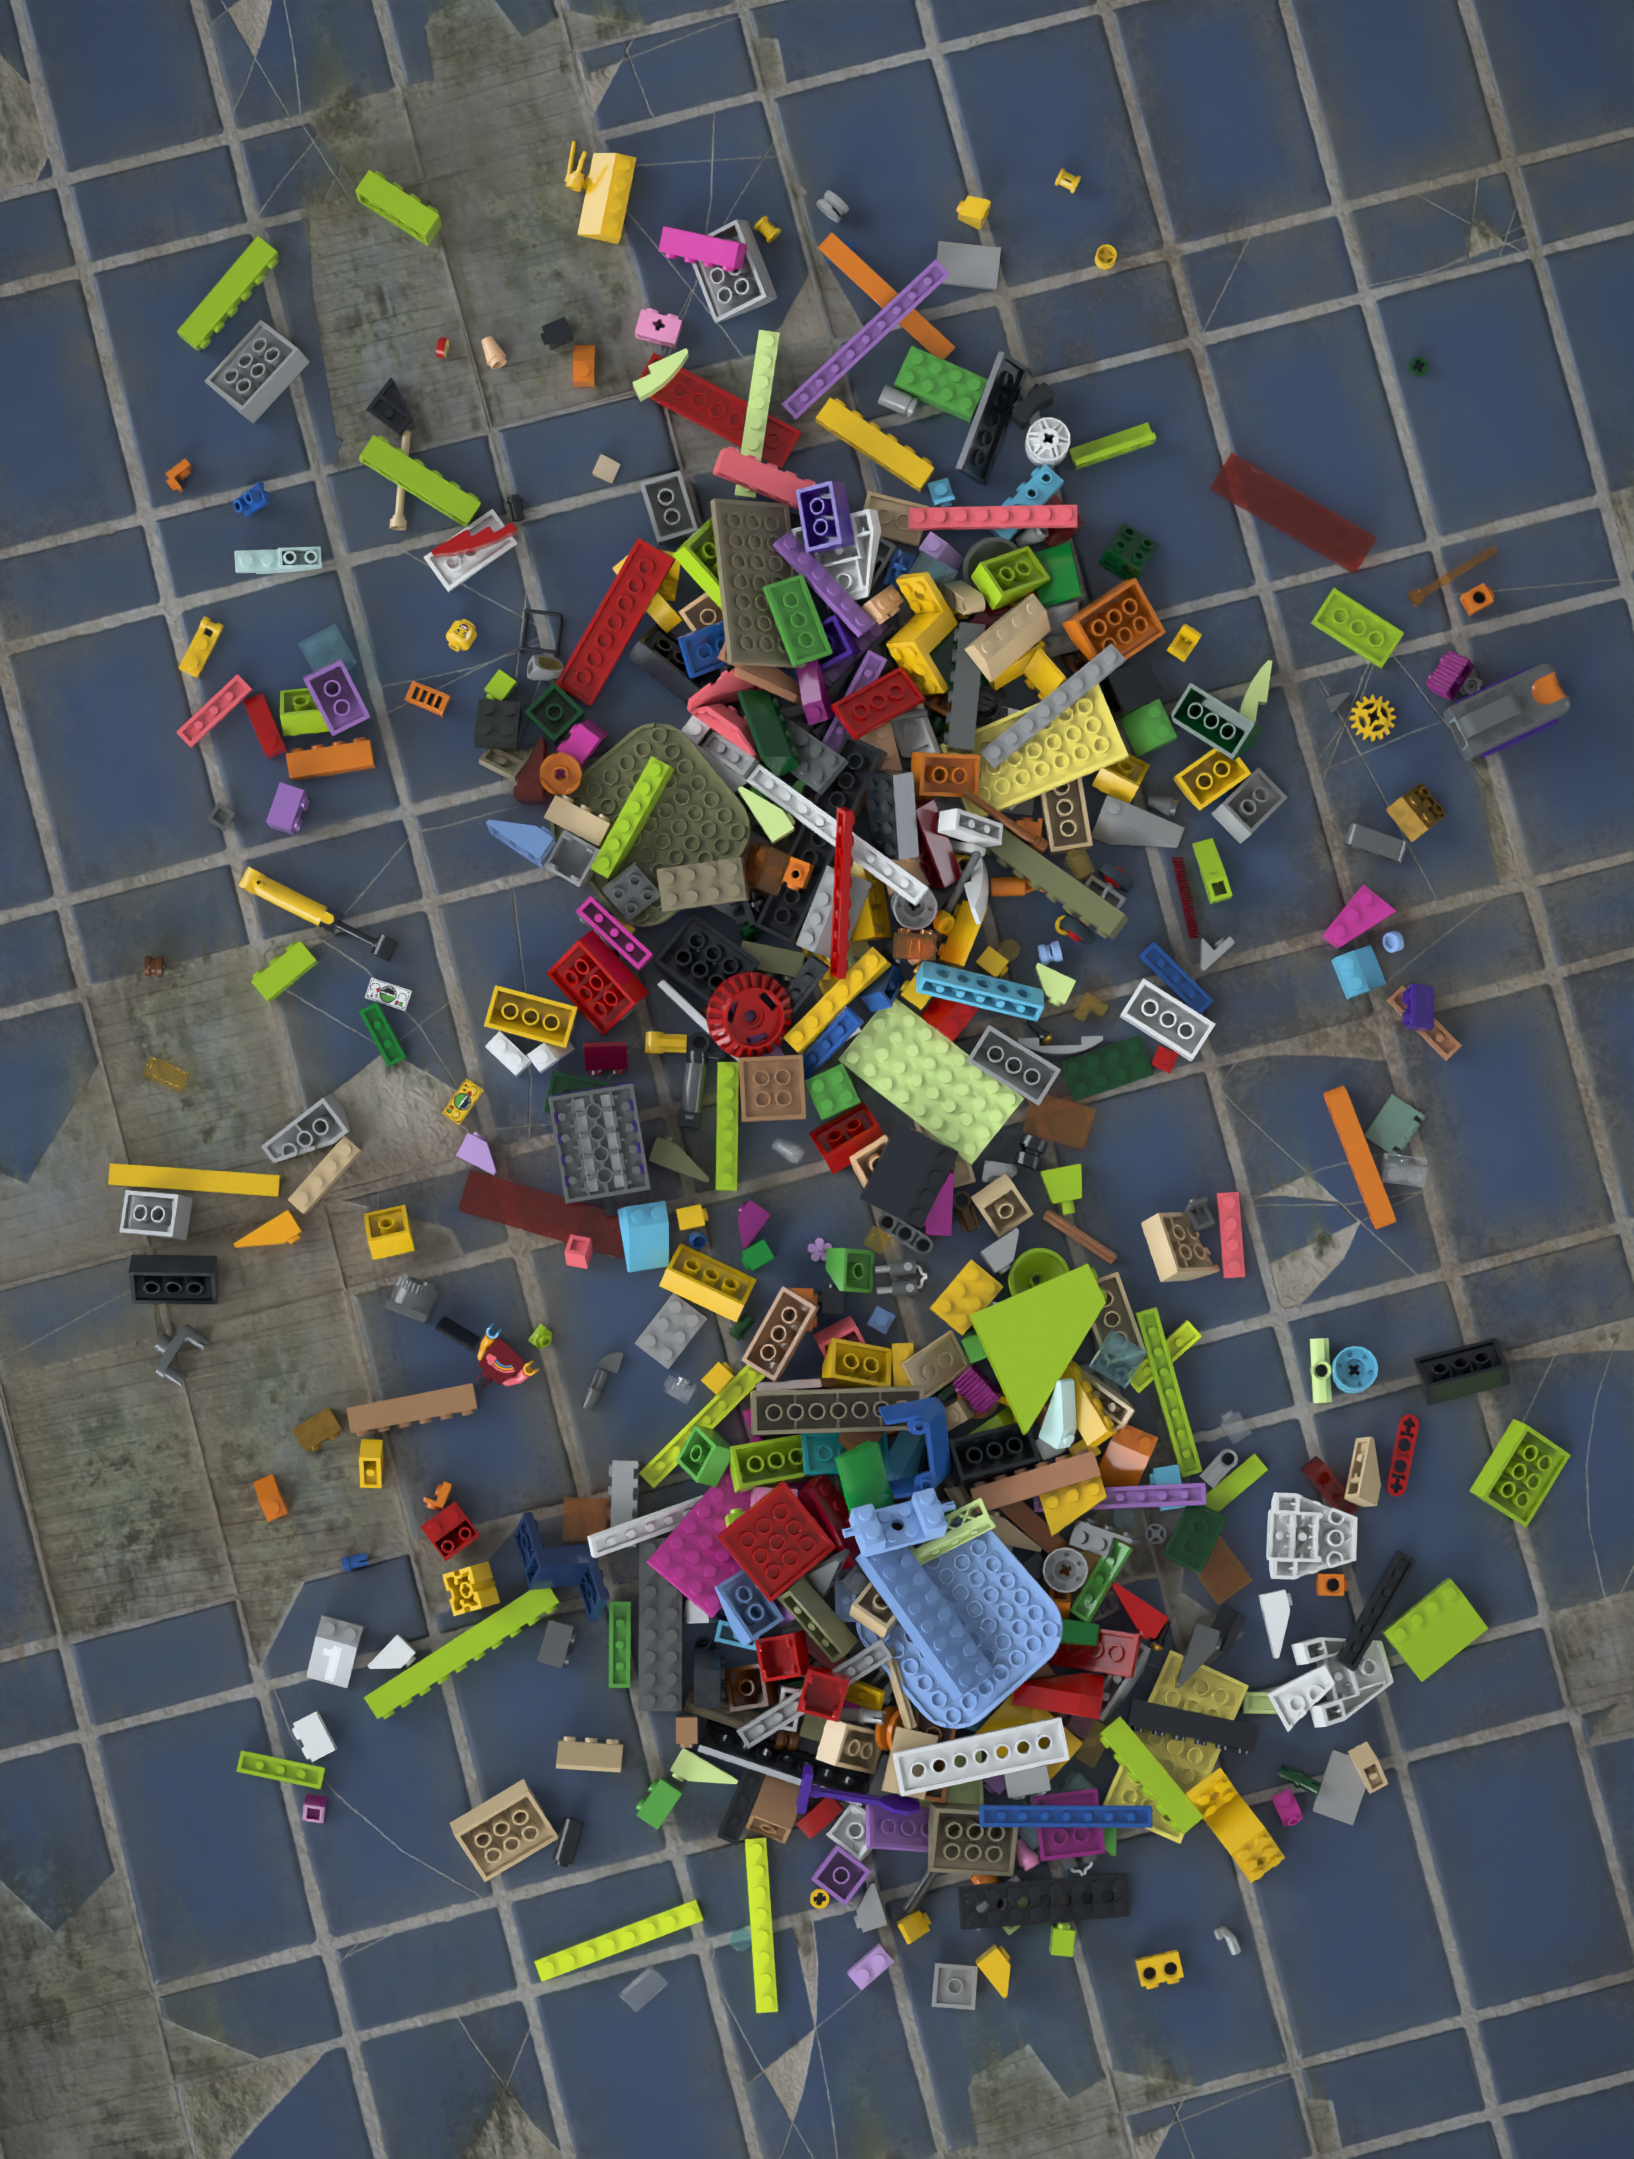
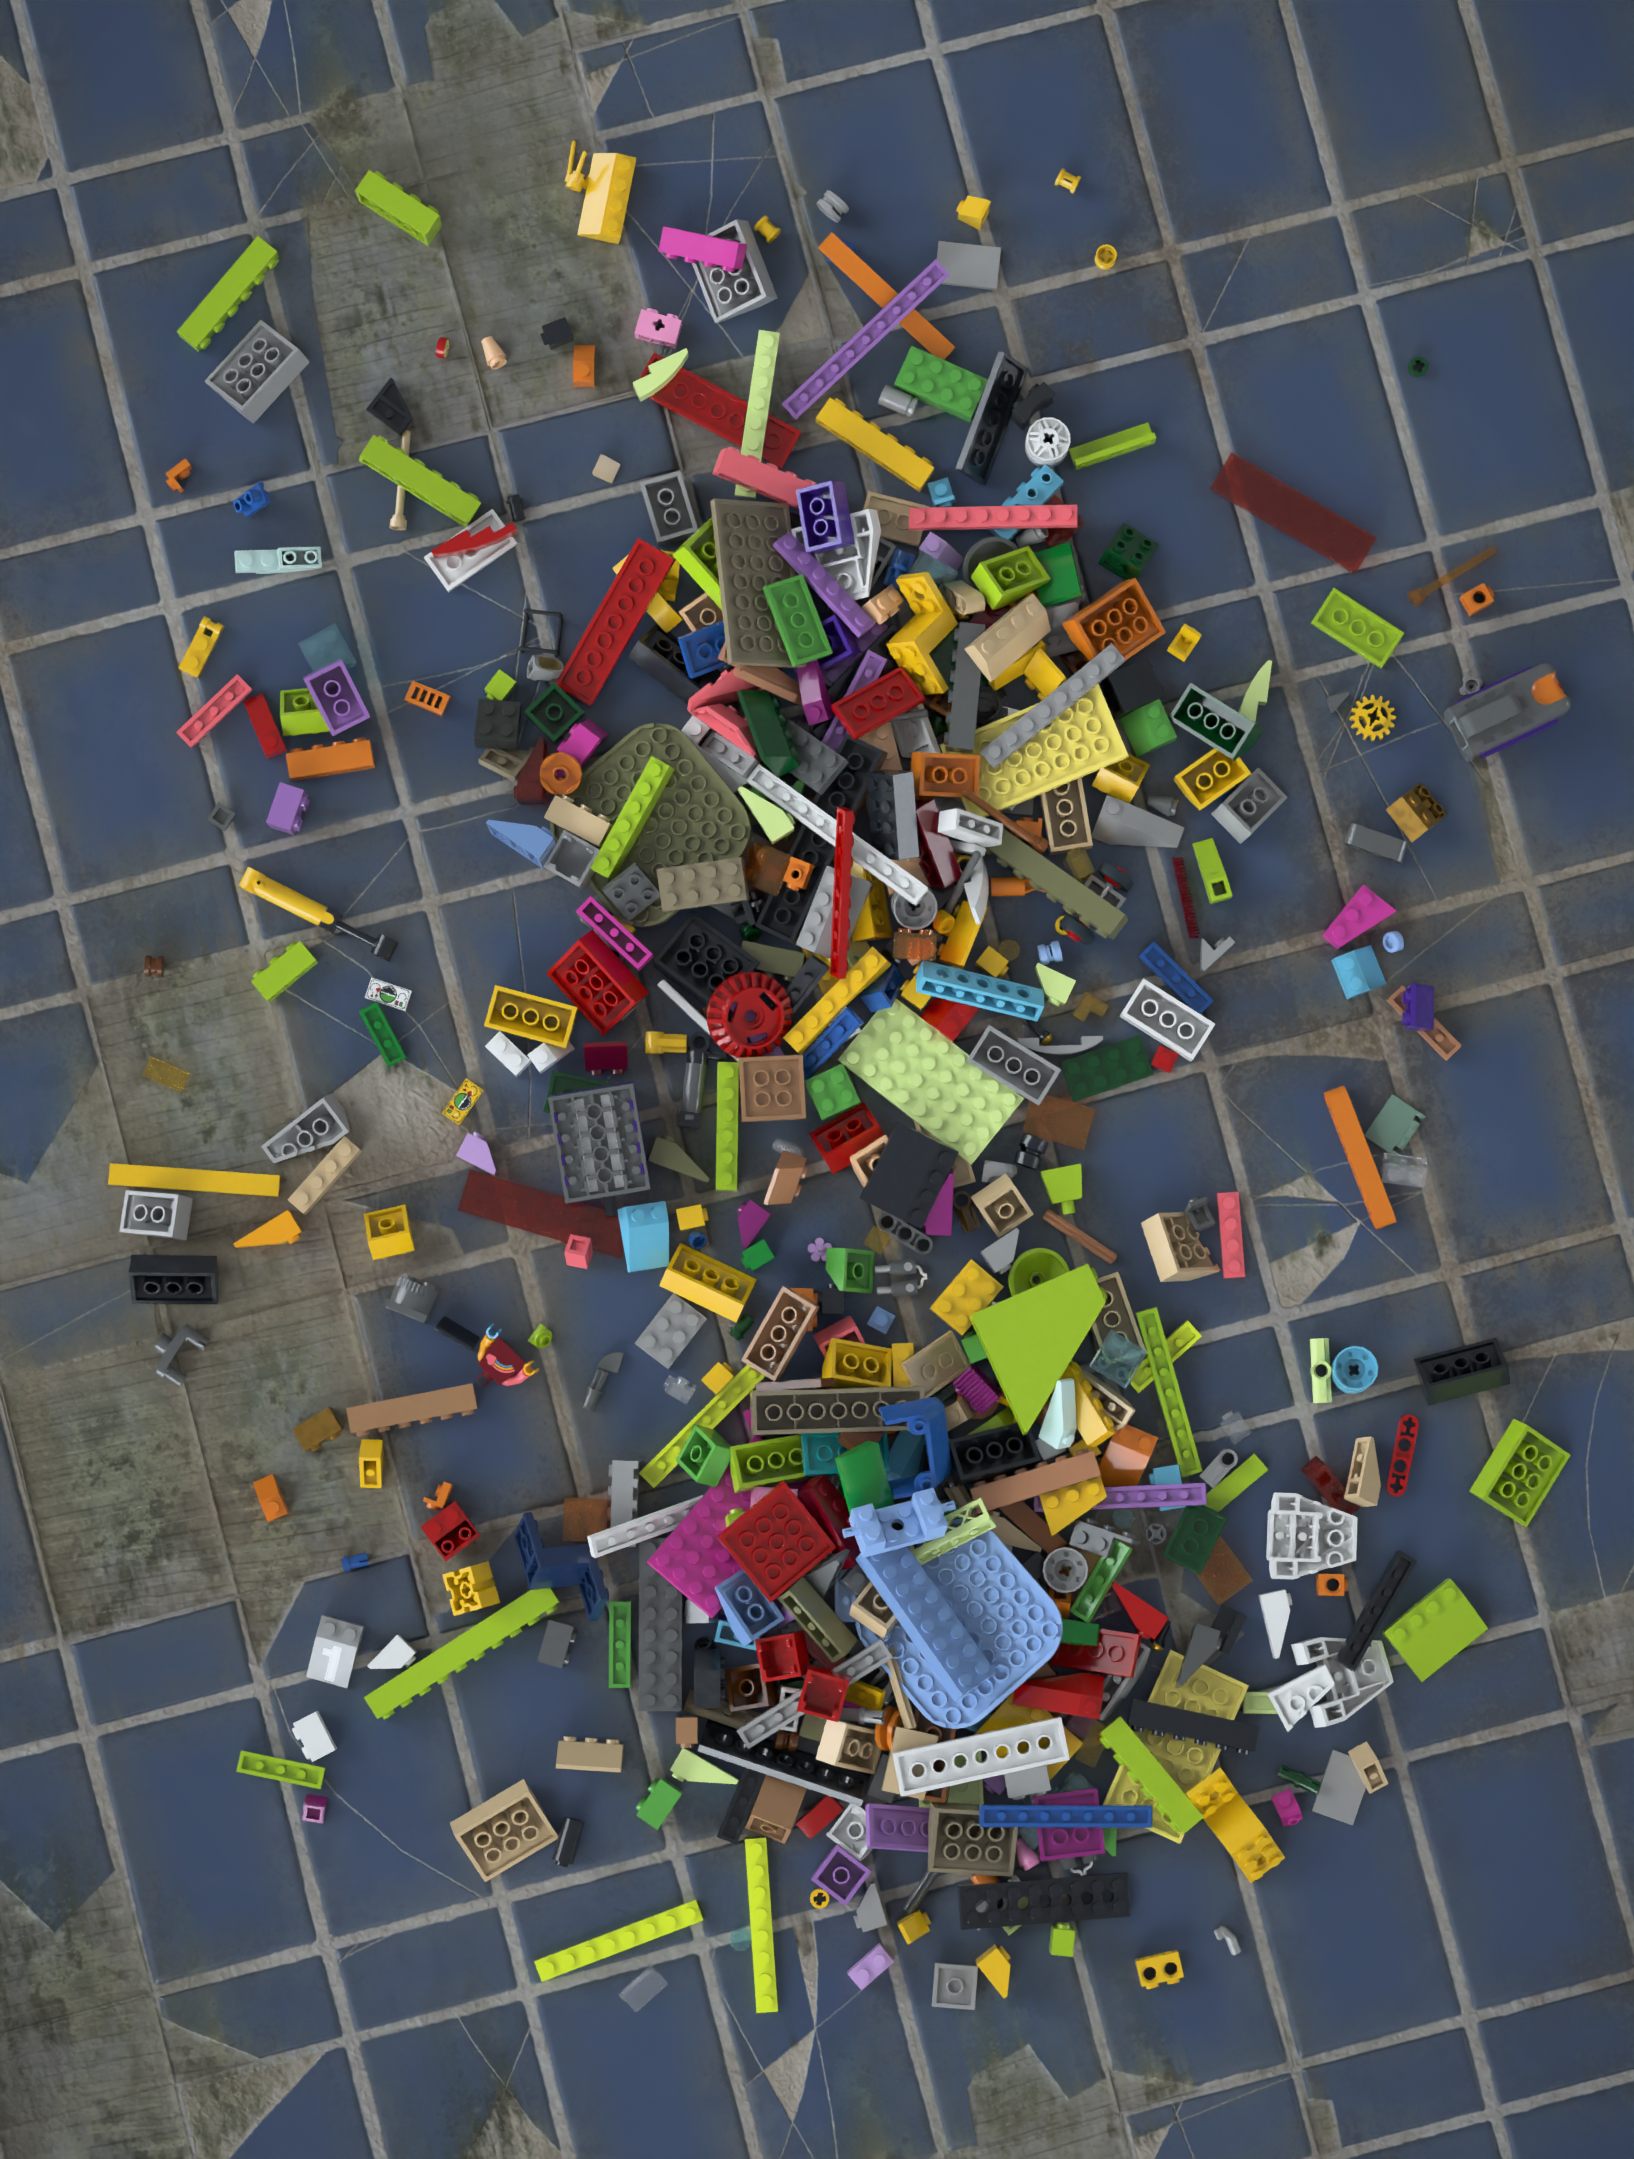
yellow head [446,619,477,651] -> none
dark purple piece [796,1765,920,1816] -> none
magenta brick [1426,650,1475,702] -> none
none -> nougat slope [763,1150,808,1205]

